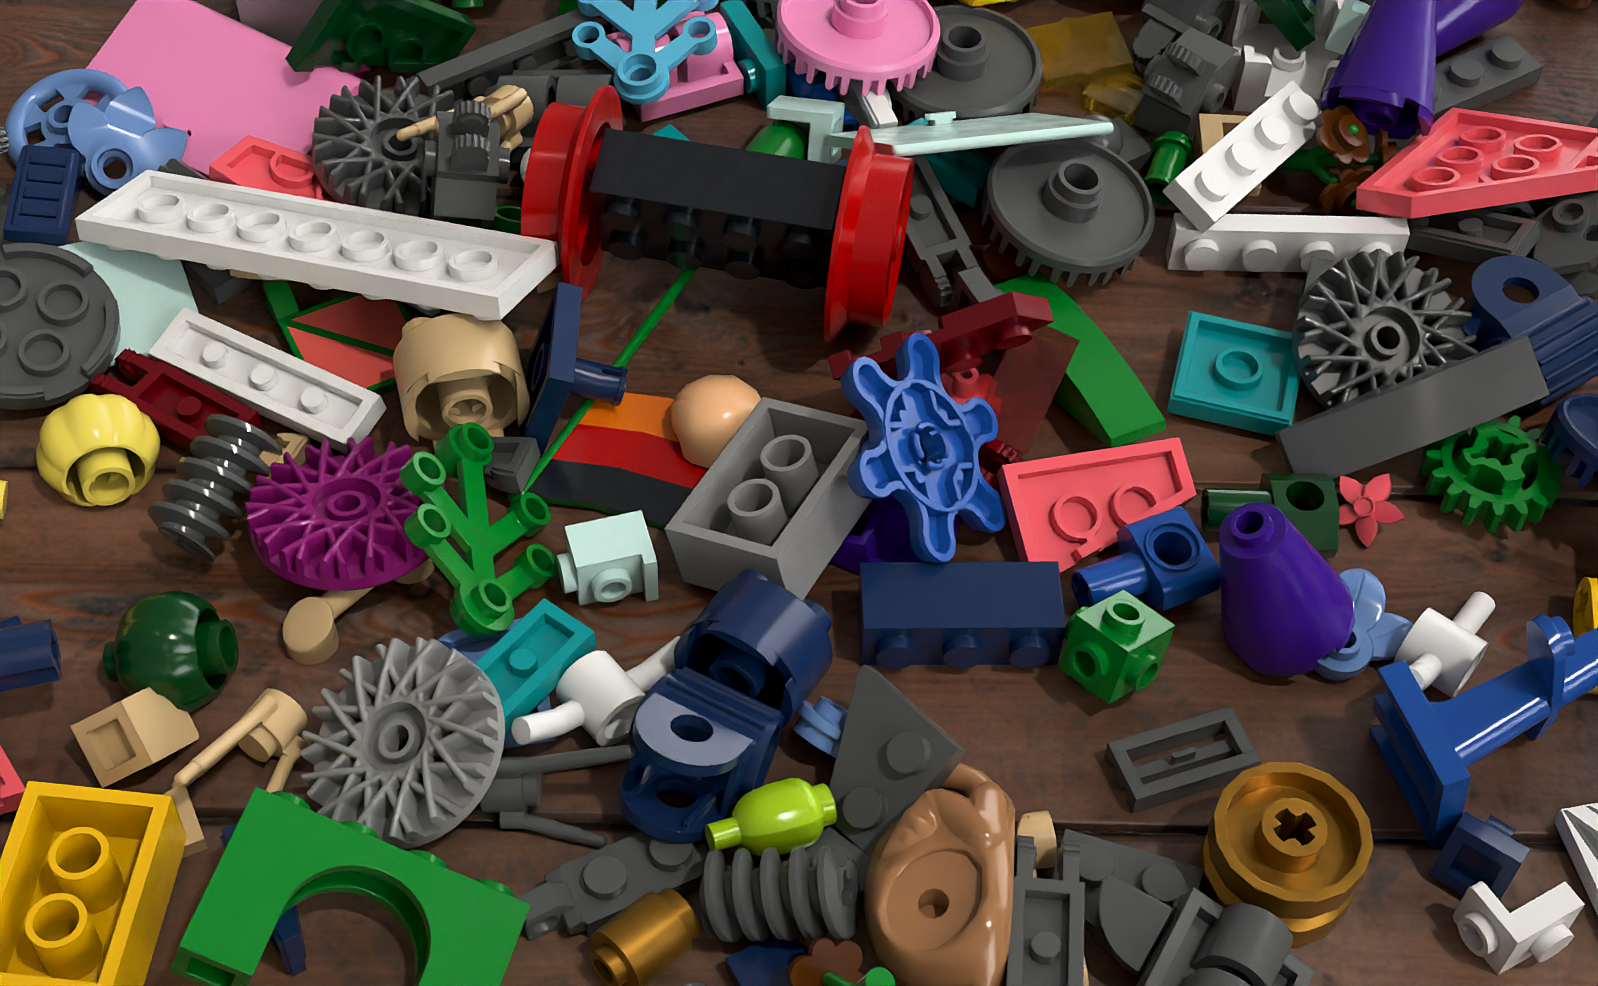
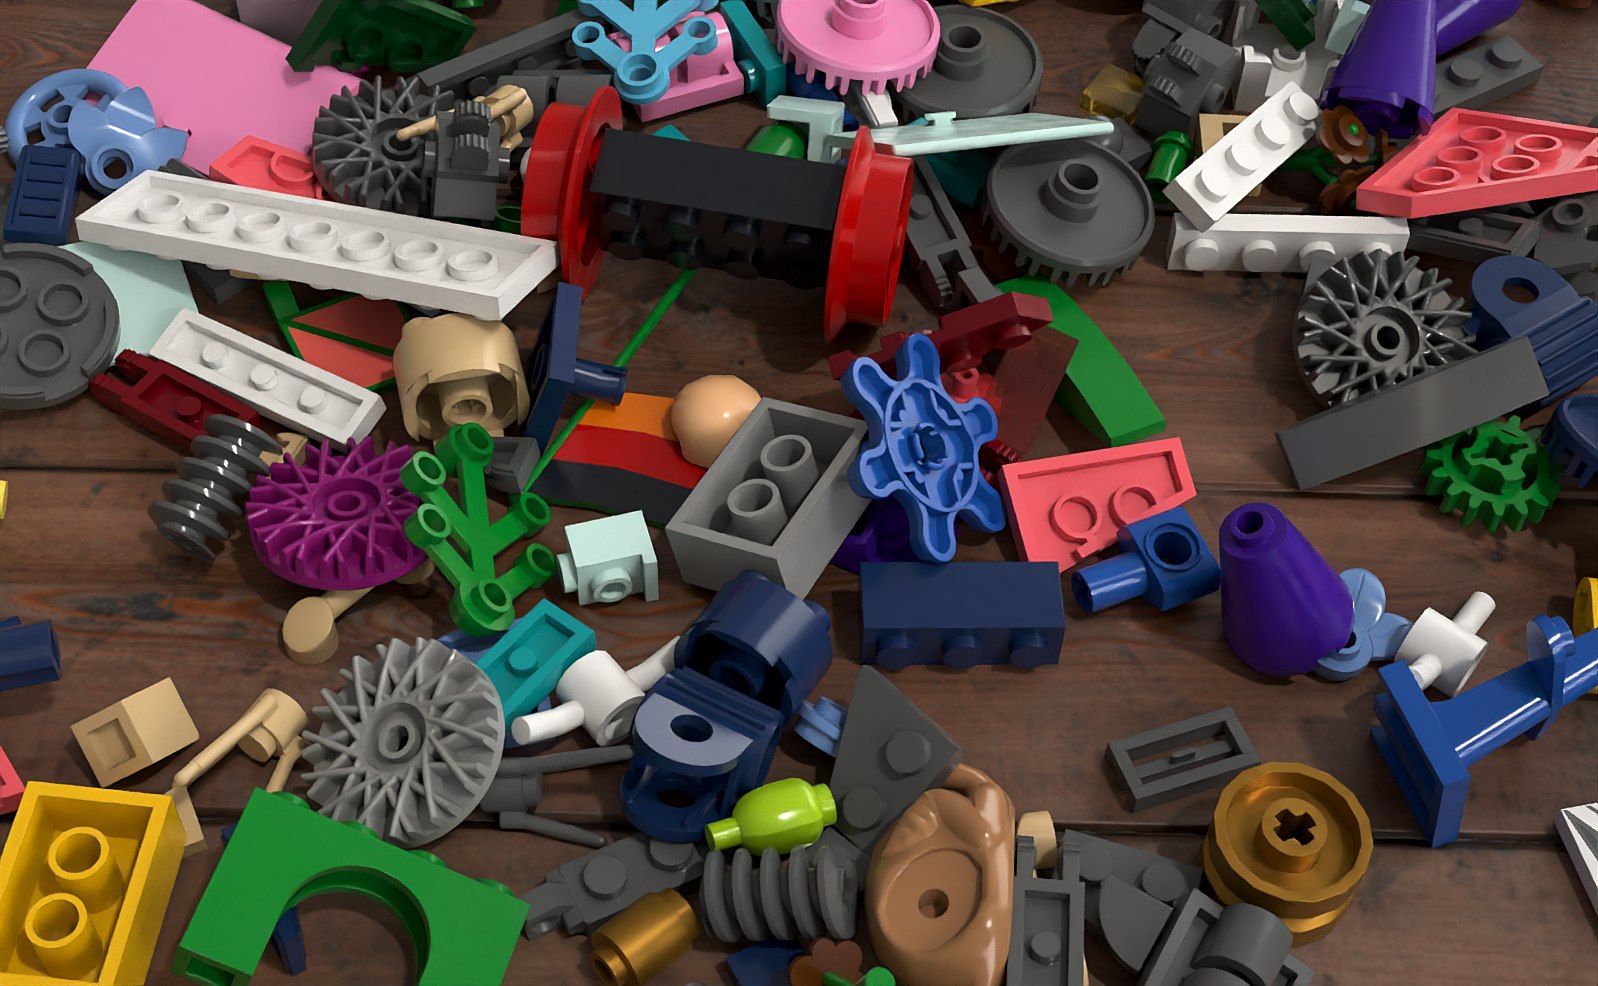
light yellow plant [36,394,160,507] -> none
dark green plant [103,591,239,713] -> none
clear yellow piece [1026,11,1134,89] -> none
green brick [1057,589,1176,704] -> none
teal plate [1166,311,1301,436] -> none
dark green piece [1200,473,1340,558] -> none
coral plant [1339,473,1406,548] -> none
dark blue tile [1429,811,1530,901] -> none
white bracket [1453,881,1585,975] -> none

